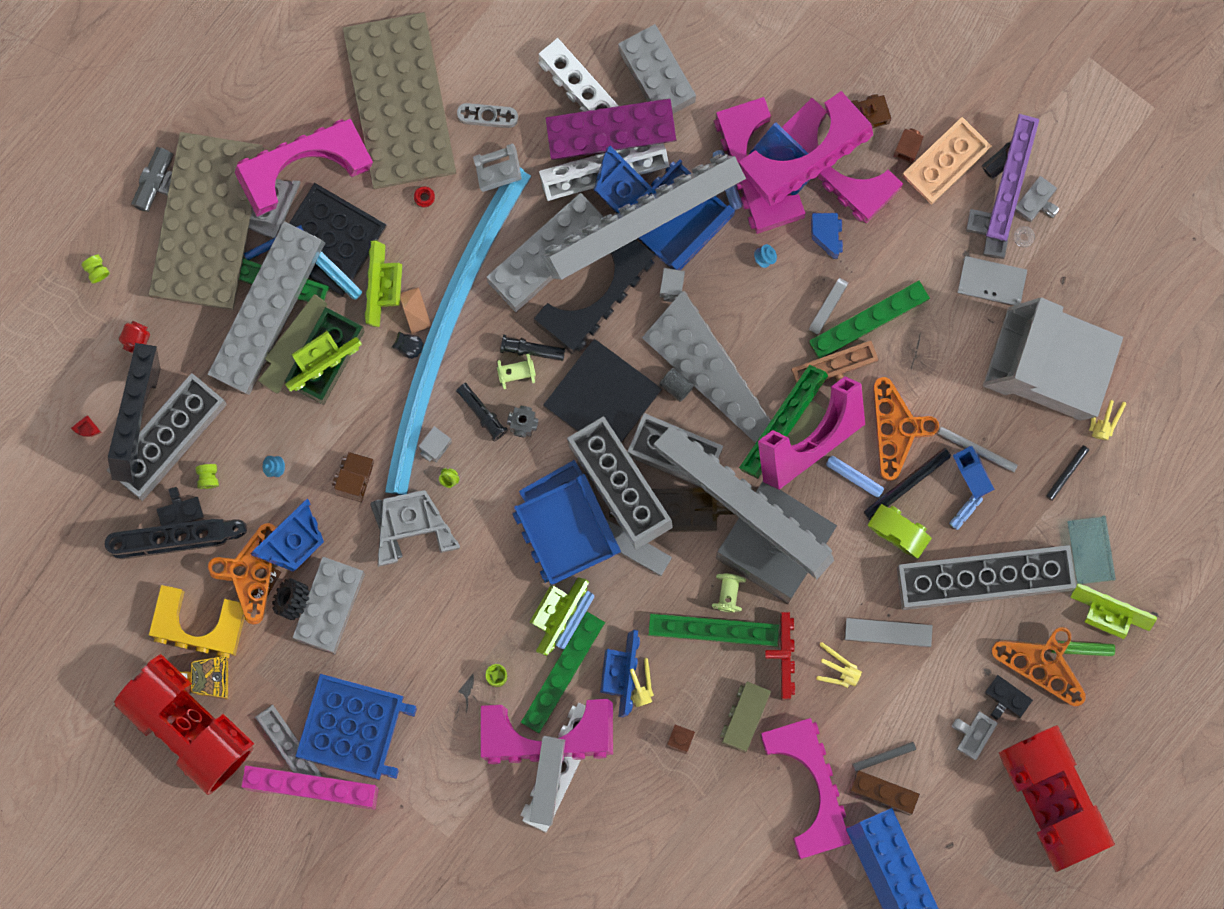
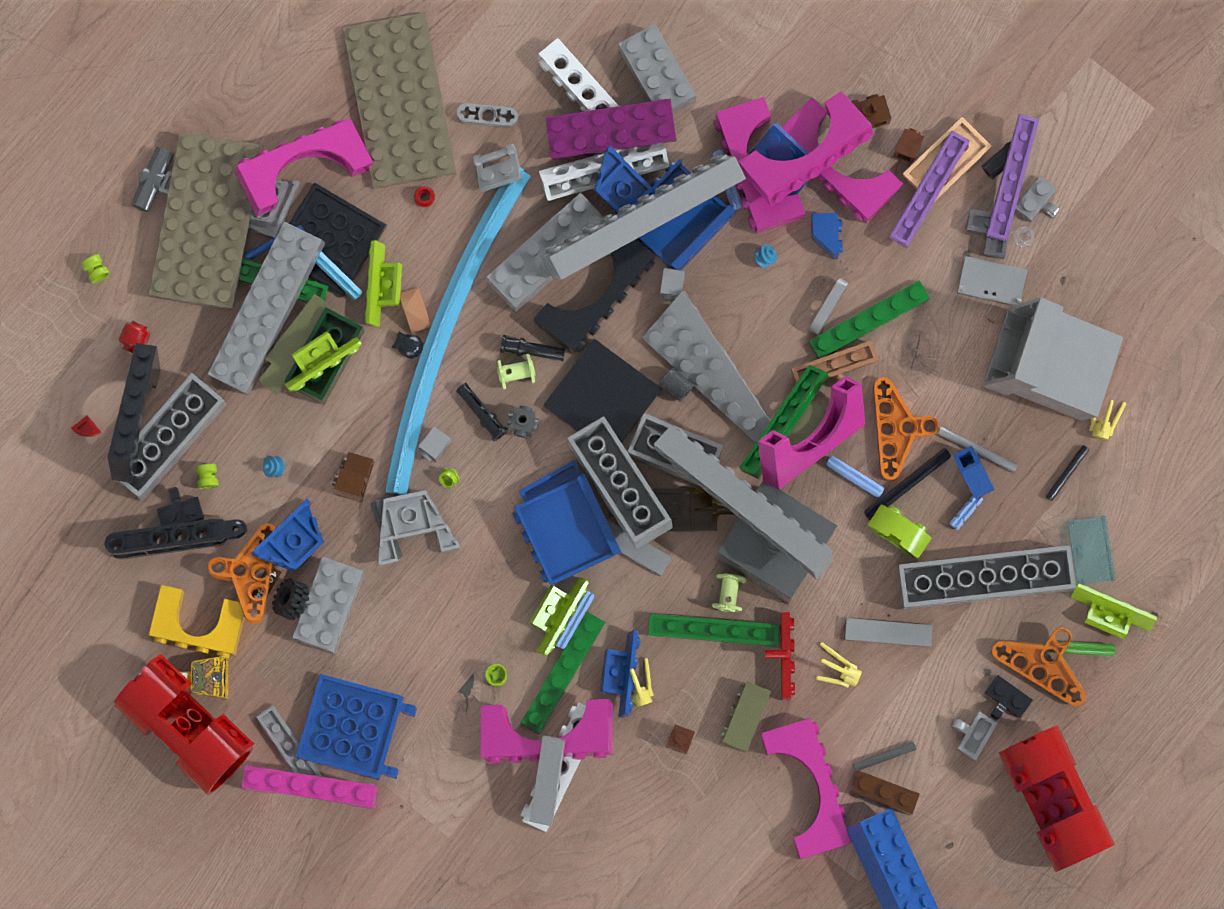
none -> medium lavender tile [889,131,970,248]

